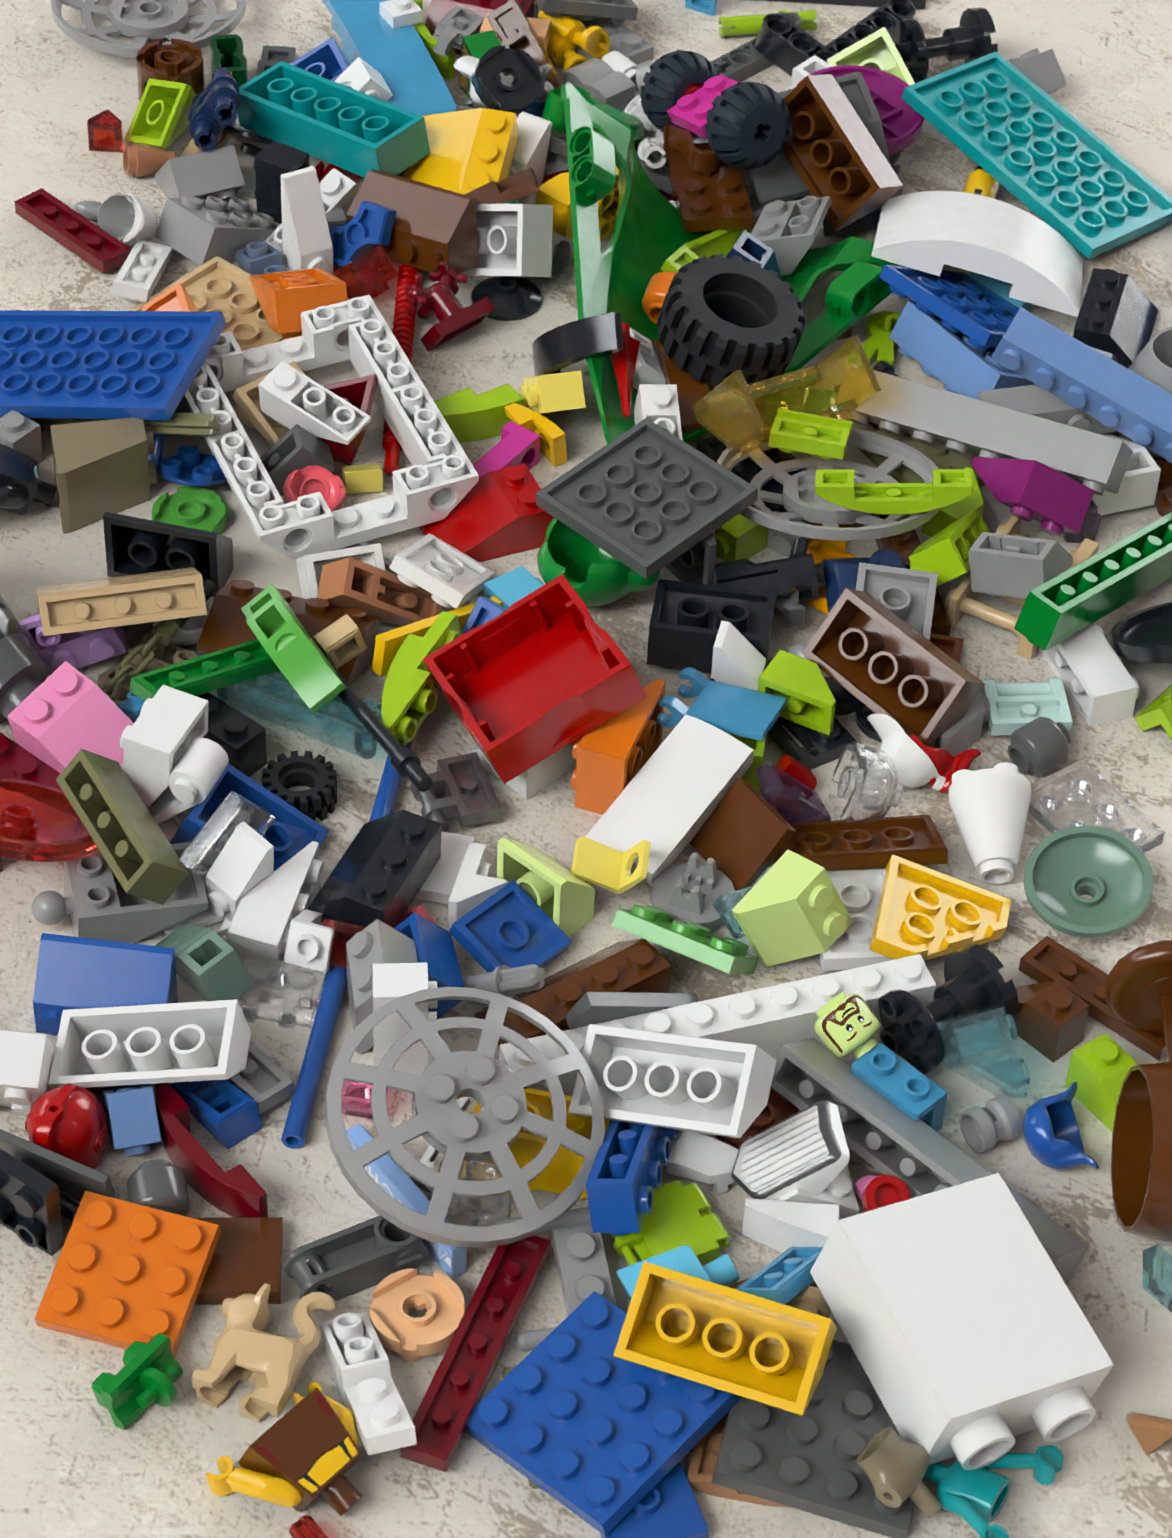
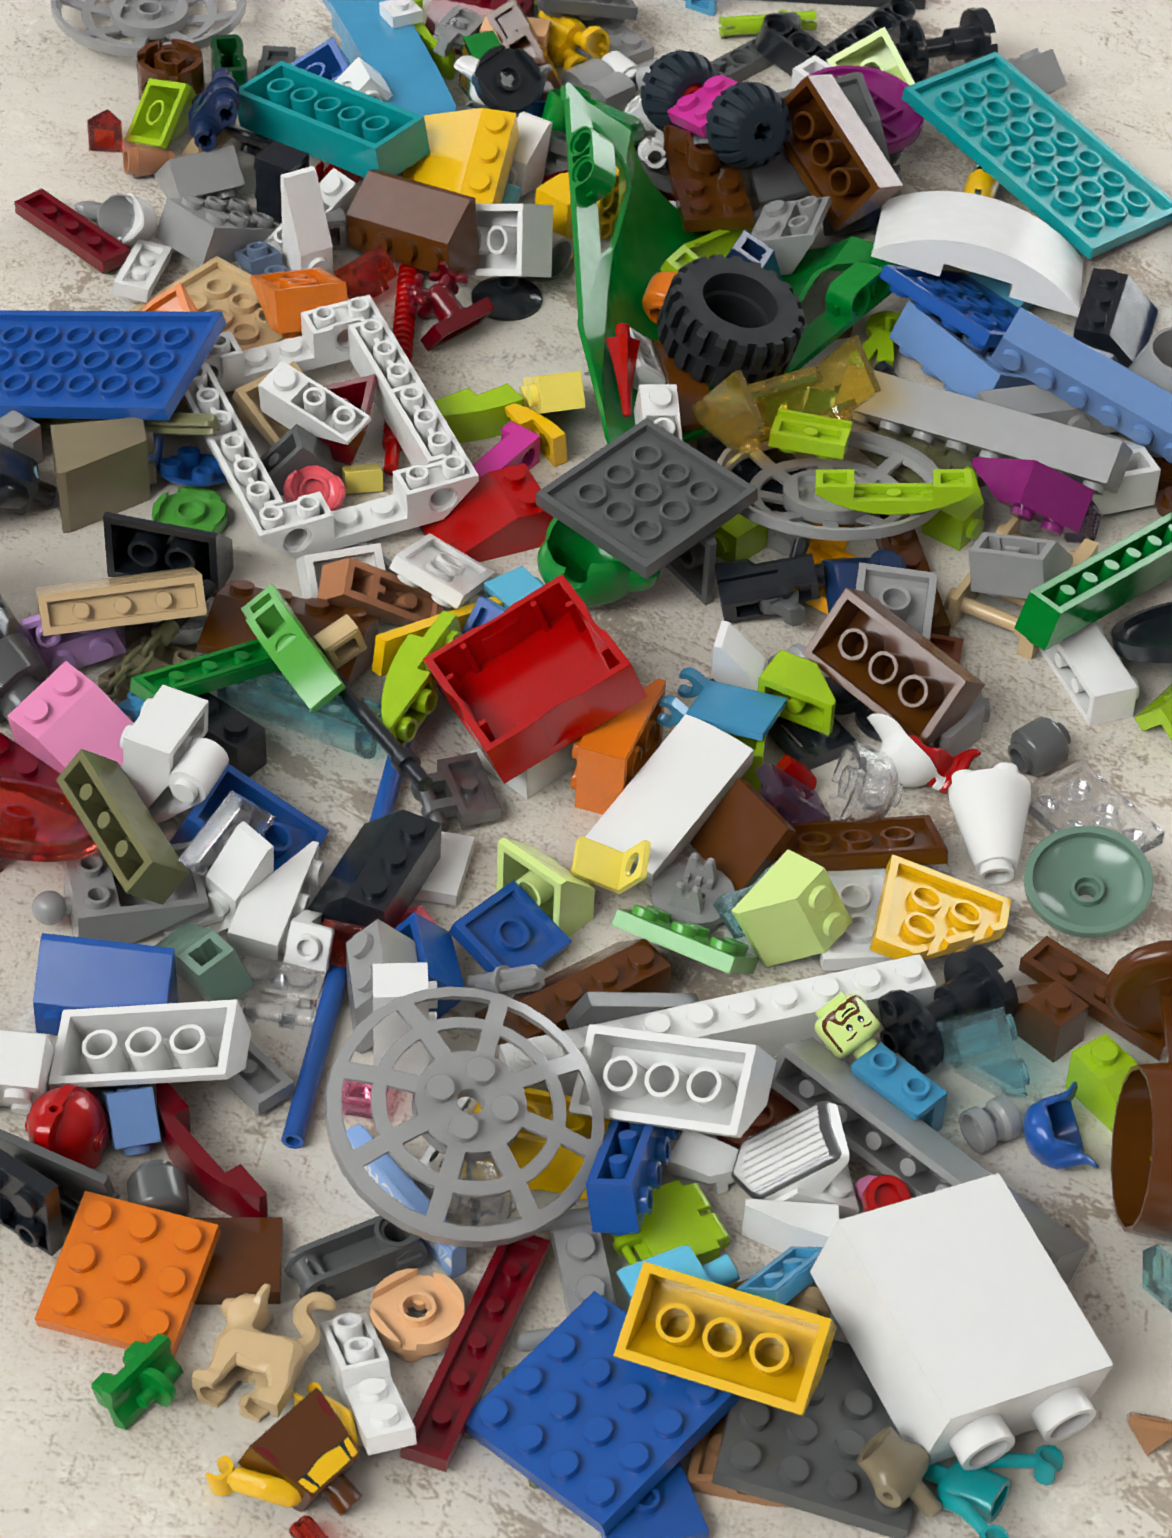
blue slope [171,1080,262,1149] -> none
black tyre [261,751,337,821] -> none
blue tile [330,201,397,270] -> none
white slope [448,842,509,931] -> none
reddish brown brick [464,168,540,204] -> none
black slope [532,312,623,376] -> none
black slope [646,579,776,673] -> none
lime slope [908,507,991,587] -> none
light aqua plate [981,678,1073,736] -> none

